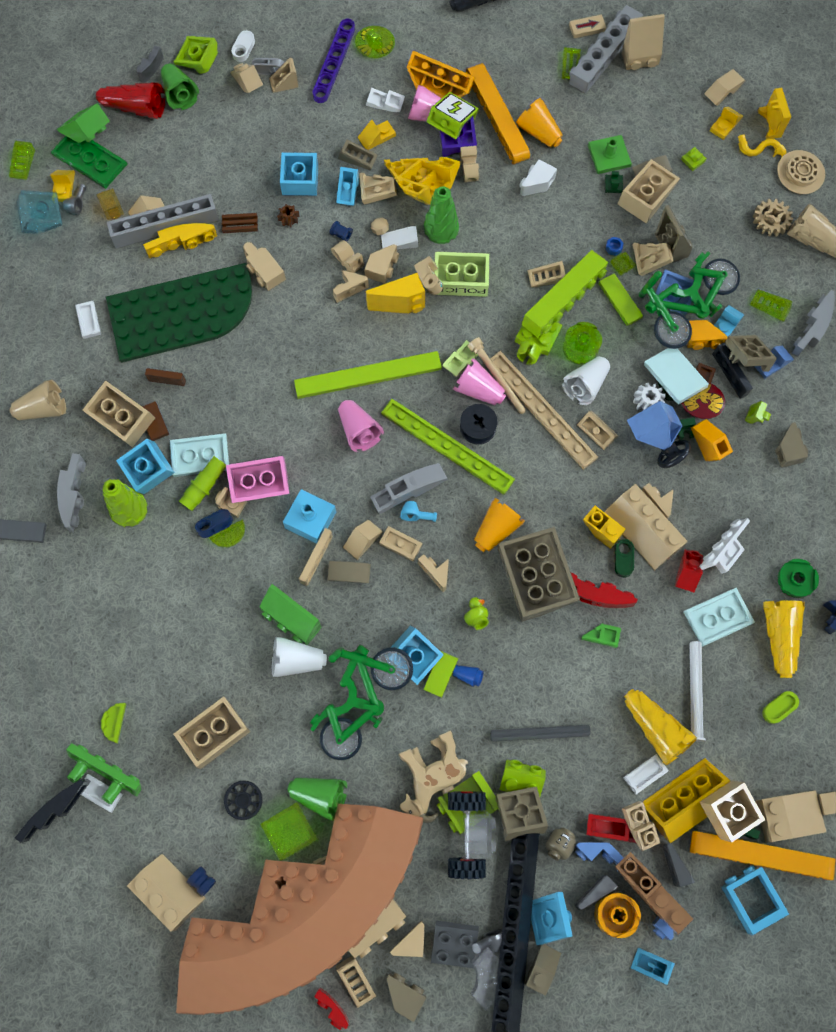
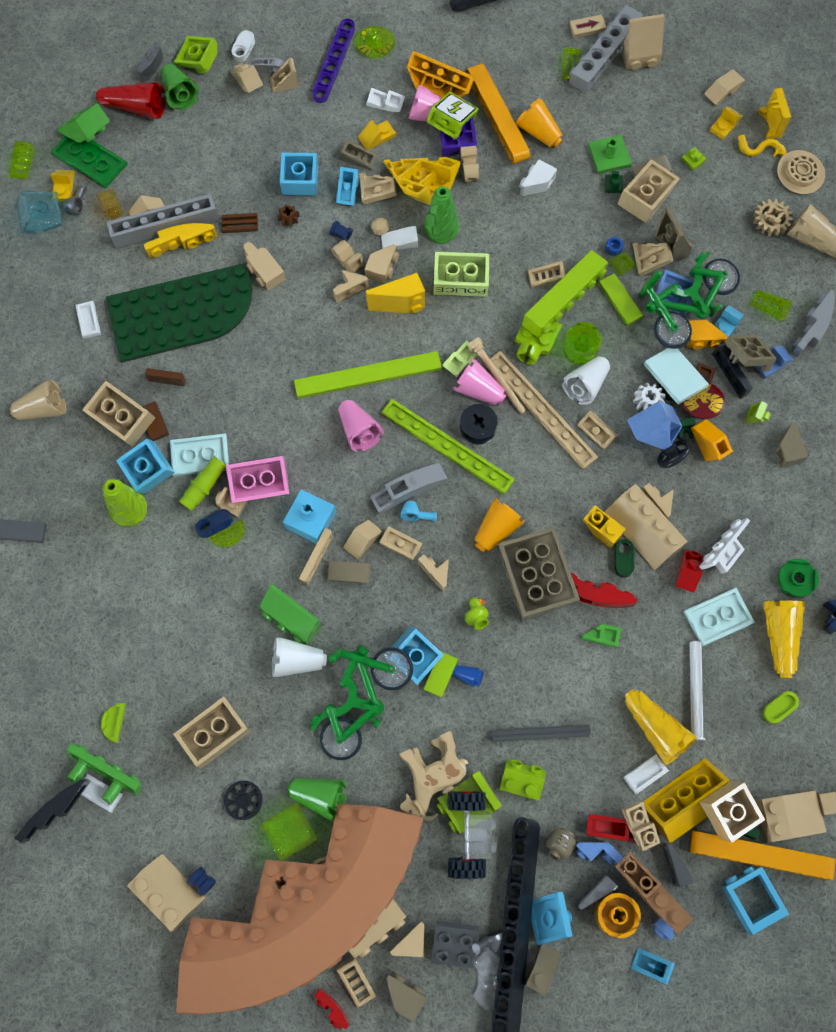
light grey slope [57,453,86,533] -> none
tan leg [414,256,443,295] -> none
dark tan piece [496,787,548,841] -> none

